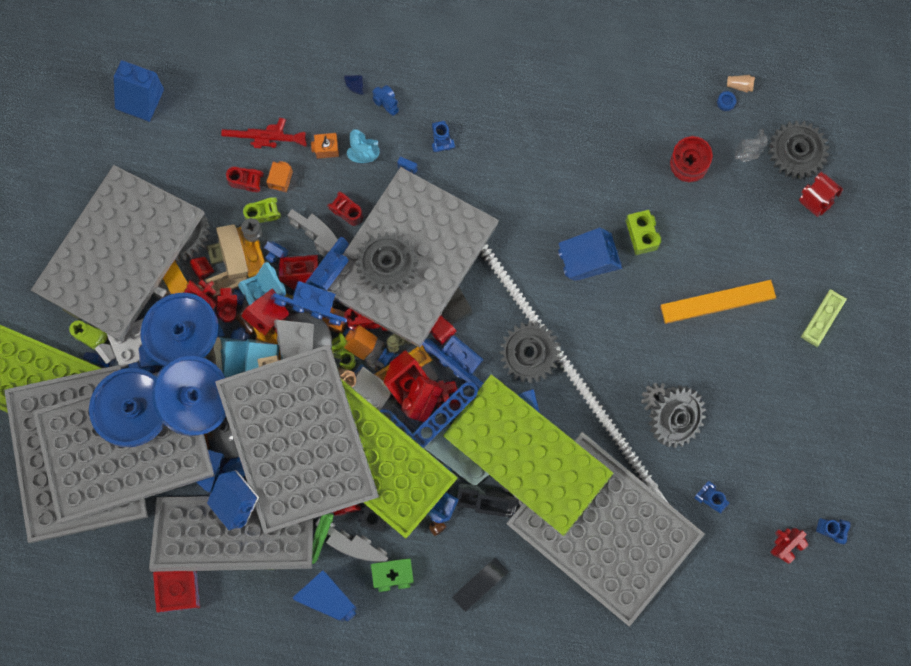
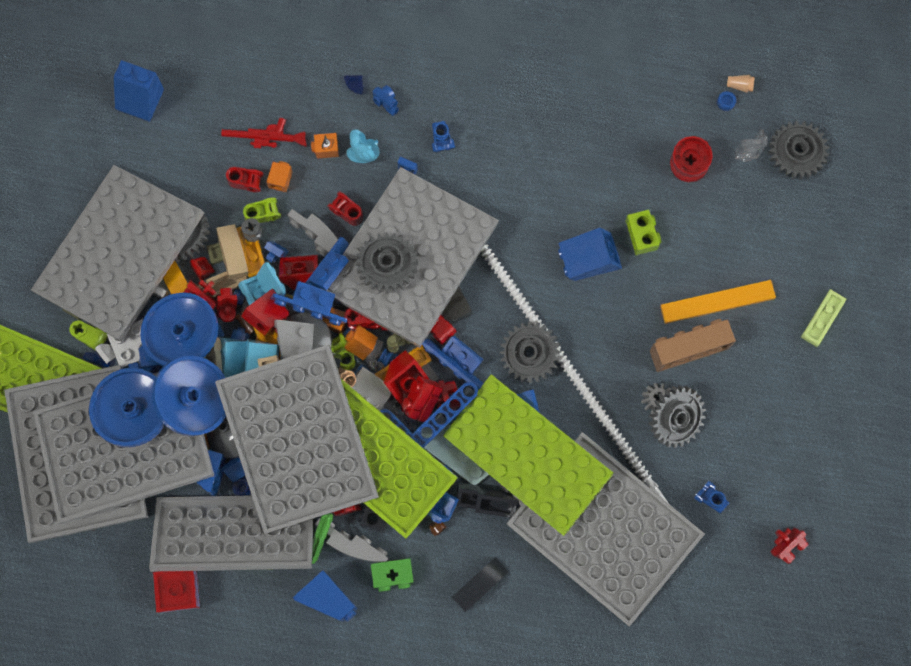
blue piece [207,470,259,530] -> none
red brick [799,172,843,217] -> none
blue plate [816,518,850,545] -> none
none -> medium nougat brick [650,319,736,372]

